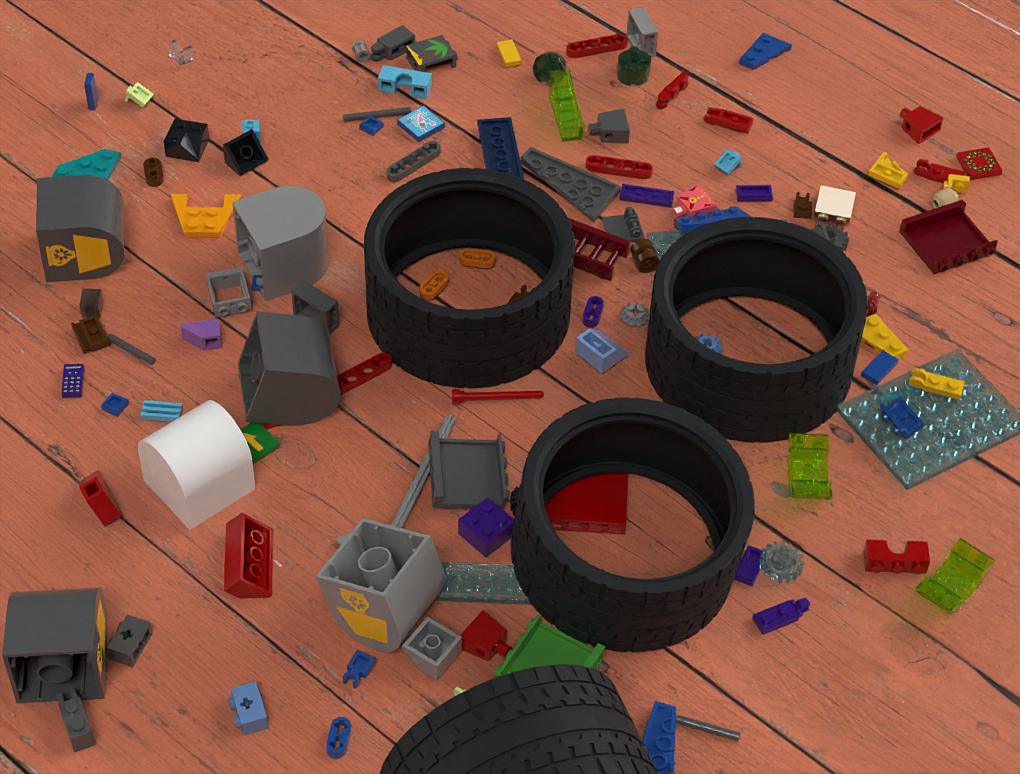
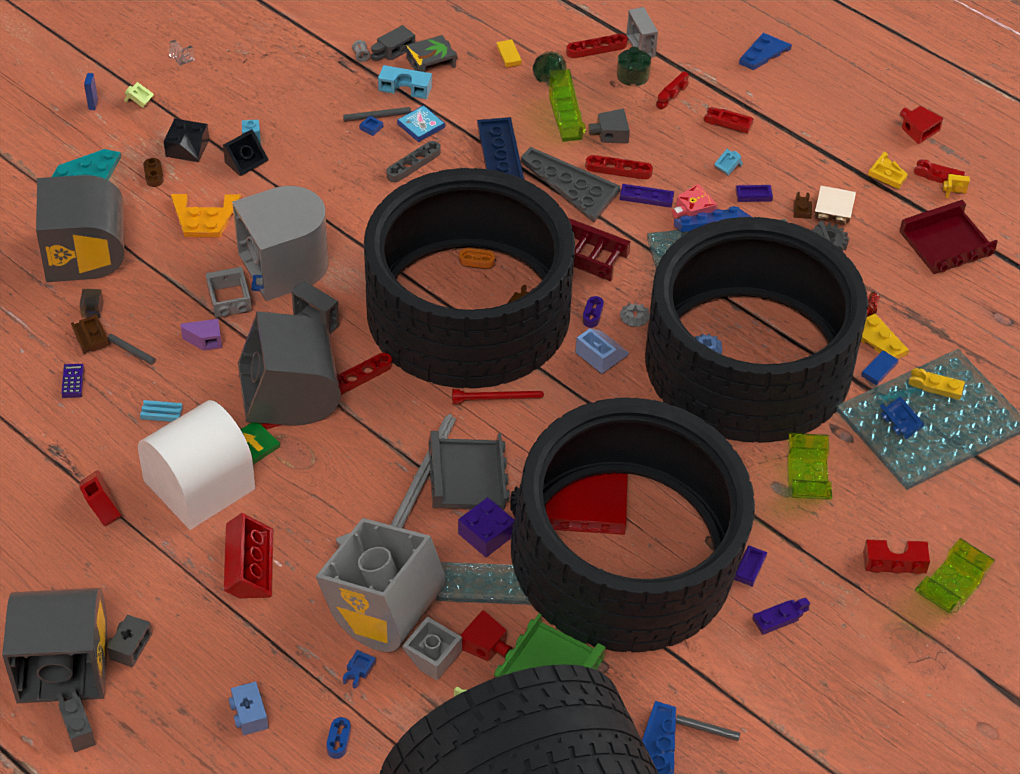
blue tile [101,393,129,417] -> none
orange plate [419,270,448,300] -> none
dark grey hinge [602,207,645,241] -> none
reddish brown wheel [630,239,660,273] -> none
clear light blue gear [759,541,804,583] -> none
tan head [931,188,959,209] -> none
red tile [956,147,1003,180] -> none

